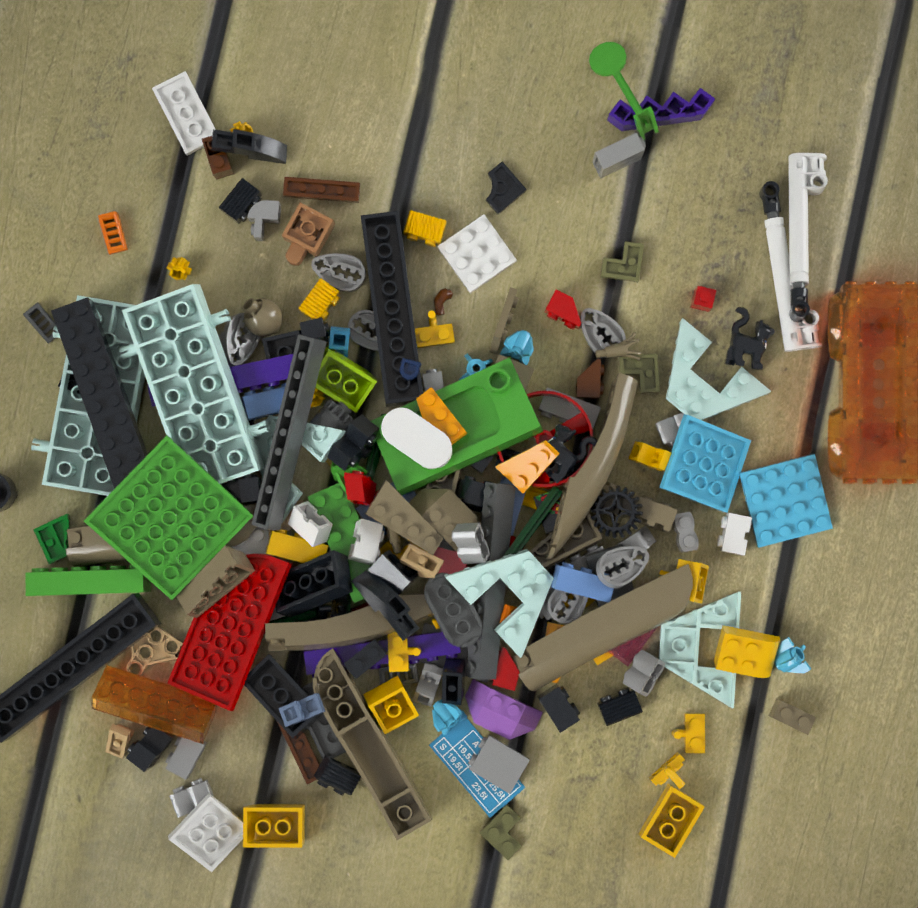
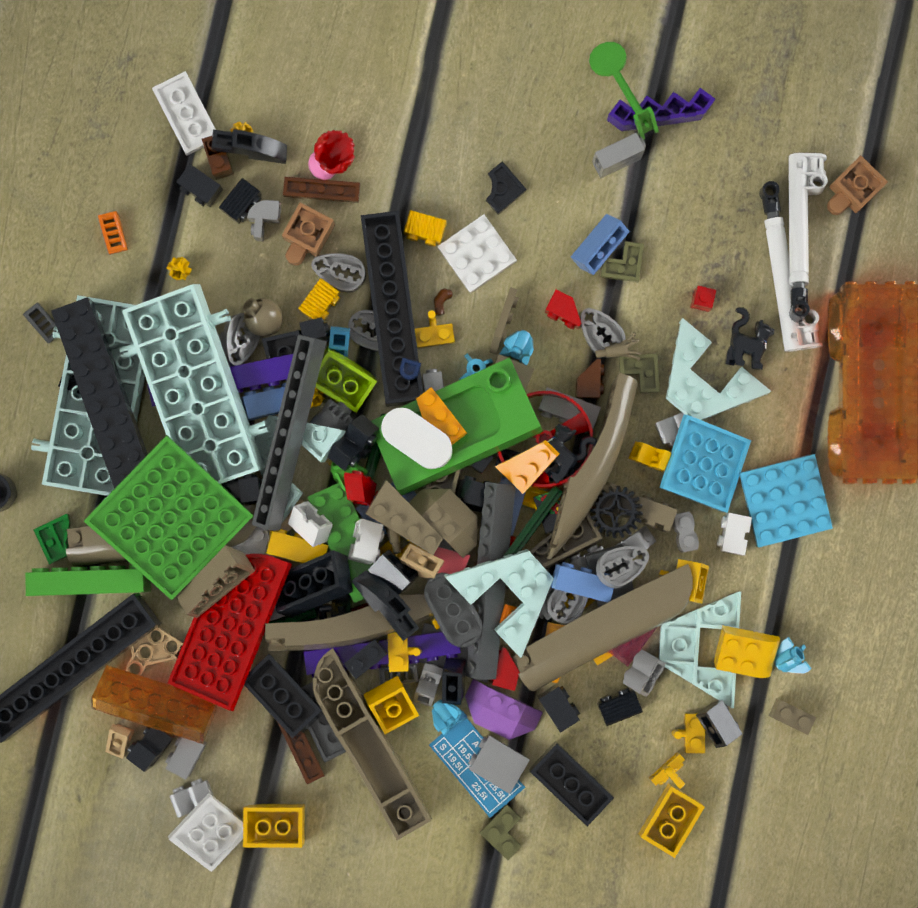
sand blue slope [279,693,326,727] -> none
black brick [314,755,361,796] -> none
light grey brick [452,523,490,564] -> none
none -> black brick [177,164,223,207]
none -> red hair [308,130,355,180]
none -> black brick [529,741,614,827]
none -> medium blue brick [571,214,630,275]
none -> brick [696,700,742,748]
none -> medium nougat brick [827,155,888,215]

